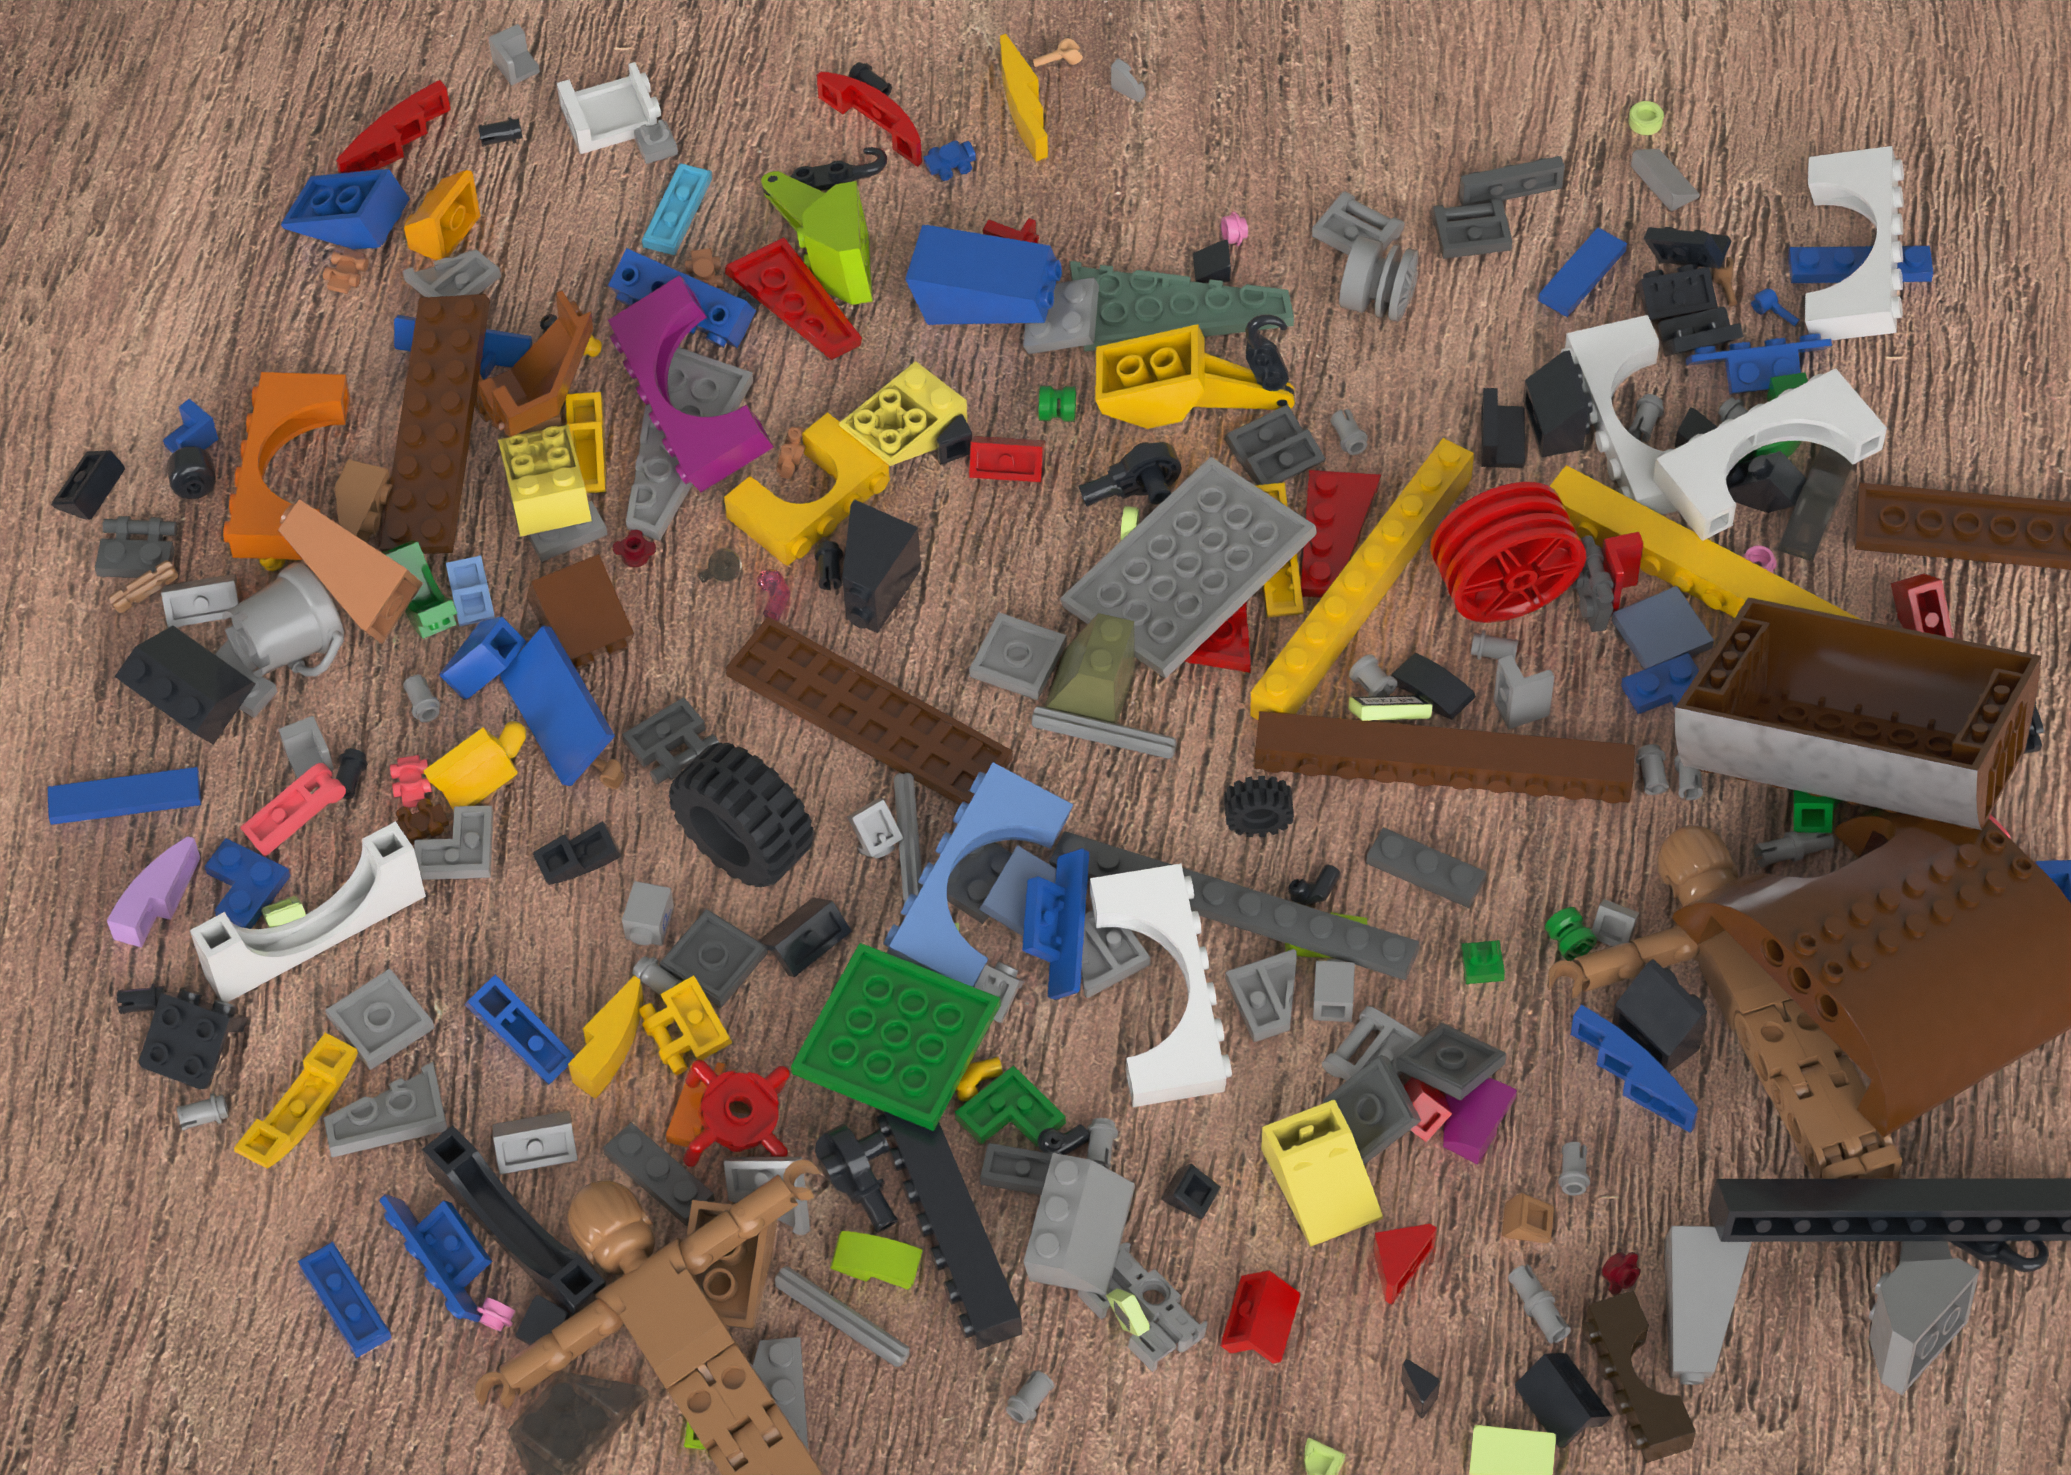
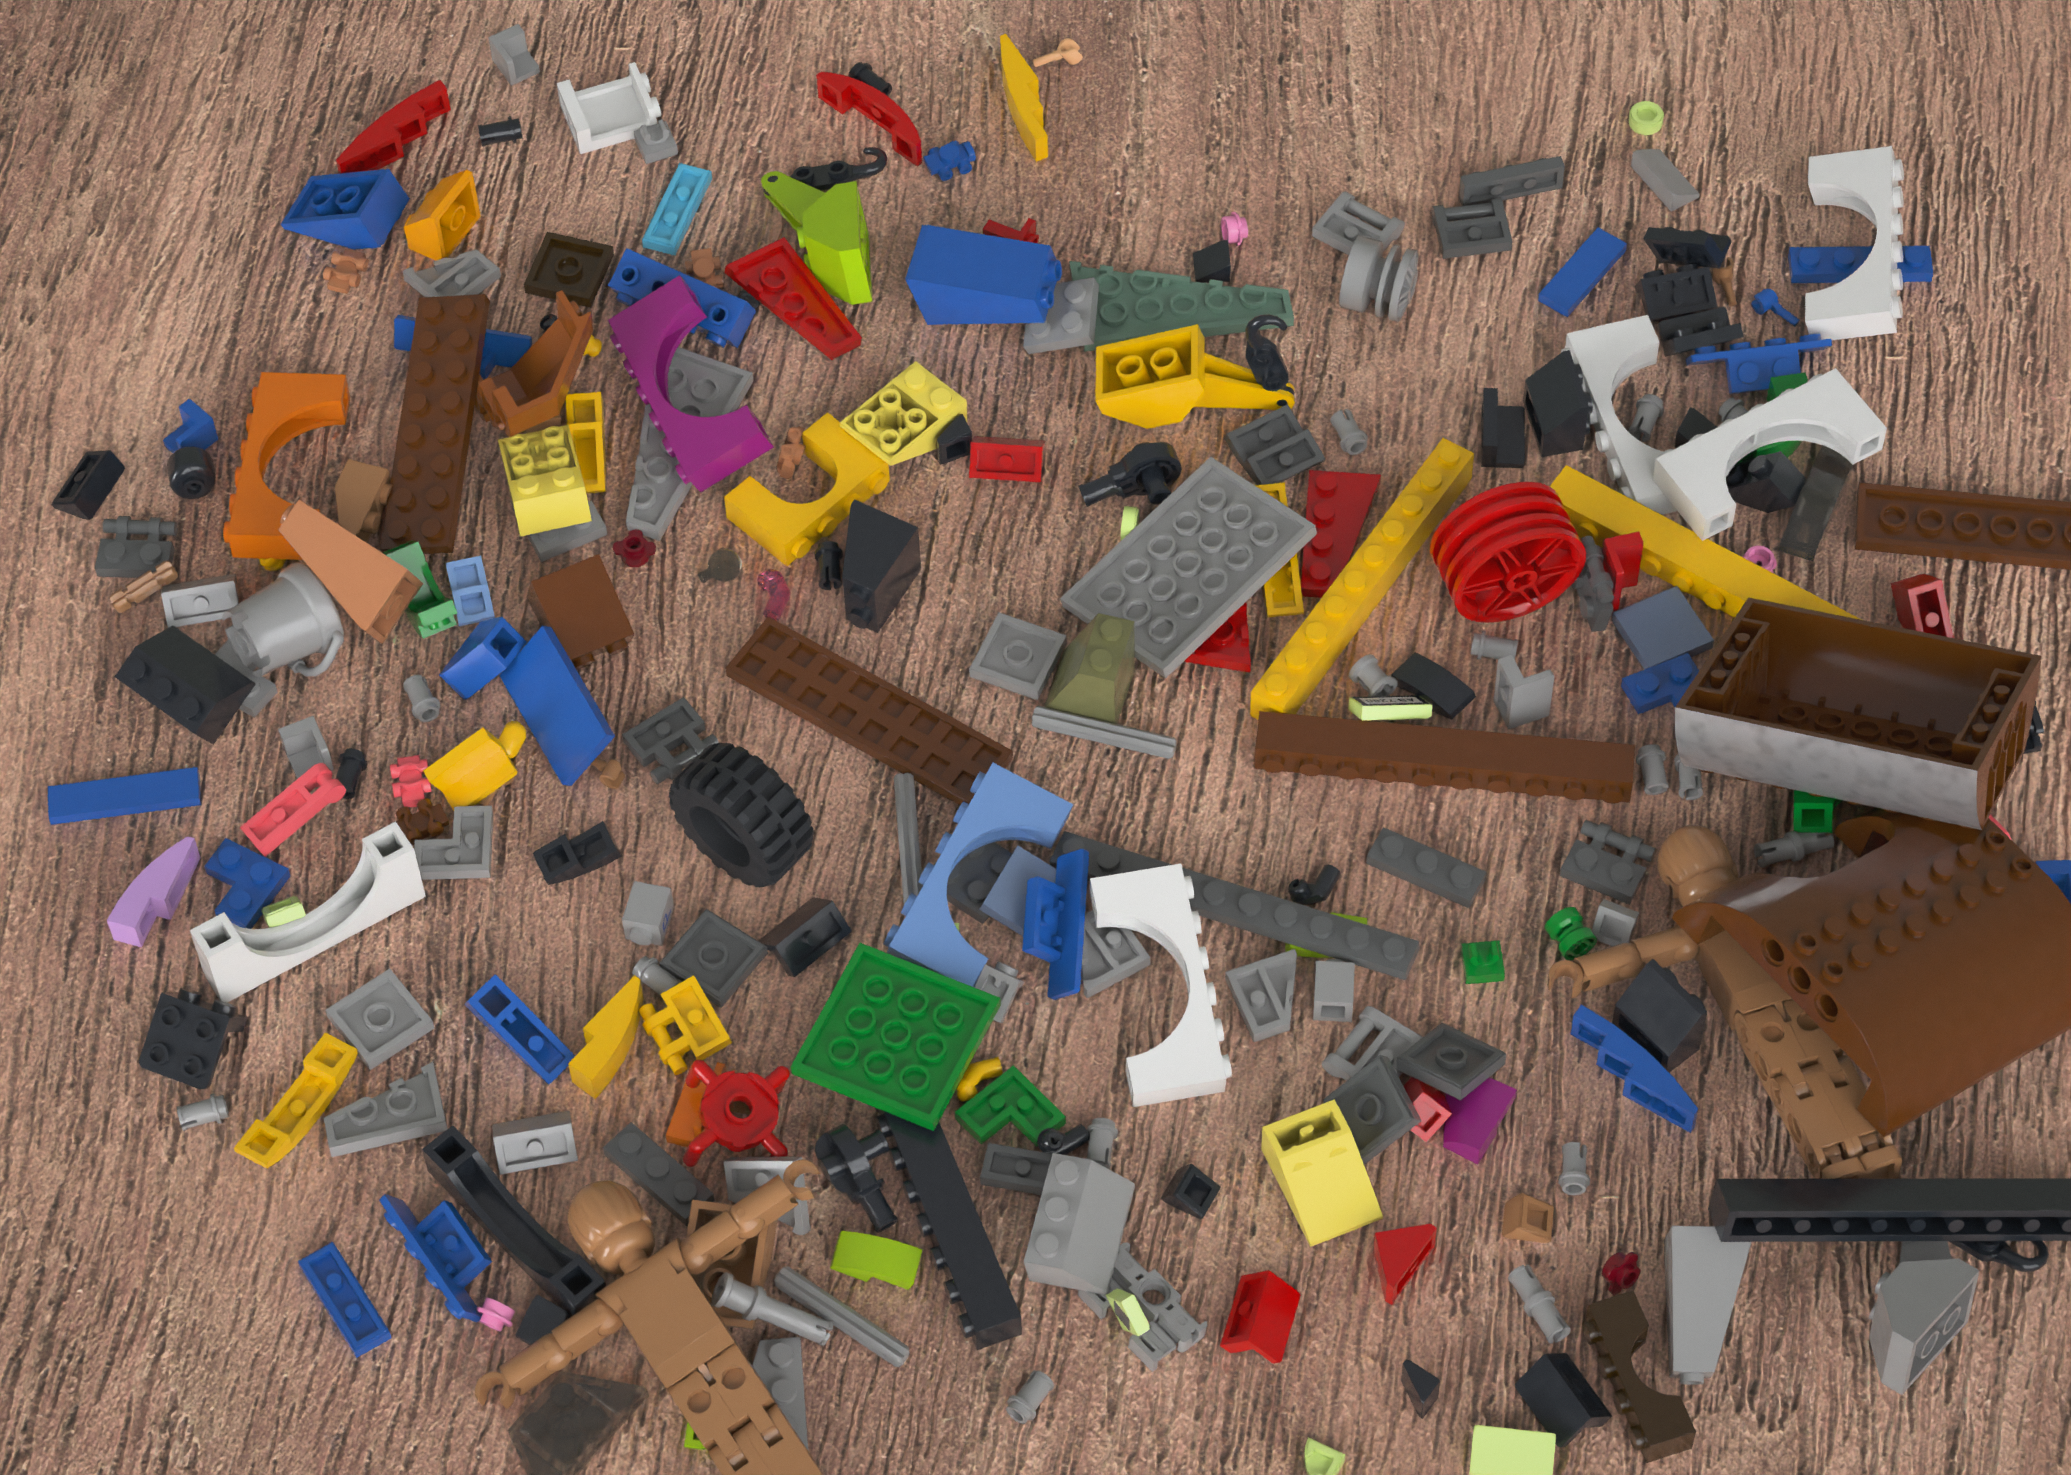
black pin [117,983,167,1014] -> none
light grey bracket [847,798,904,858] -> none
green wheel [1039,385,1076,422] -> none
light grey tile [1111,58,1146,102] -> none
black tyre [1224,776,1294,837] -> none
none -> dark brown plate [524,232,614,308]
none -> light grey pin [711,1272,833,1346]
none -> dark grey plate [1560,820,1656,905]

